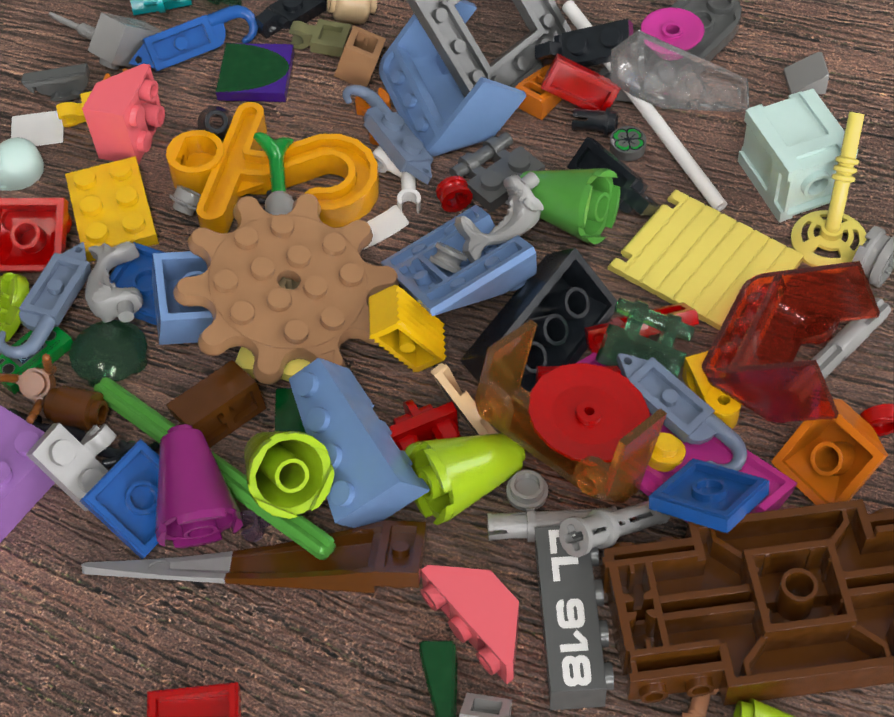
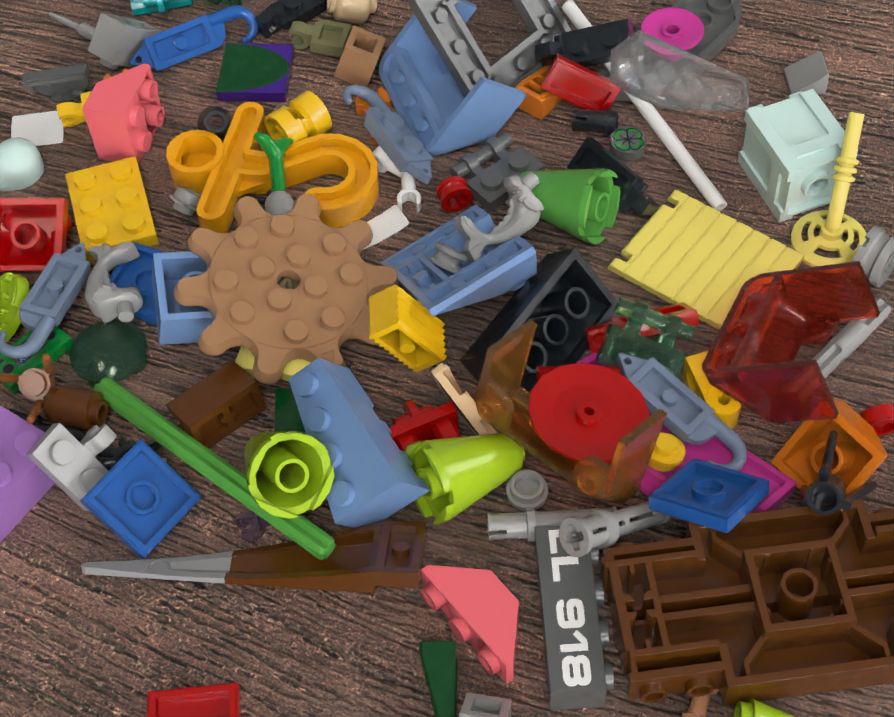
magenta cone [155,424,243,548] -> none
none -> yellow wheel [264,90,332,142]
none -> black plant [800,430,877,515]

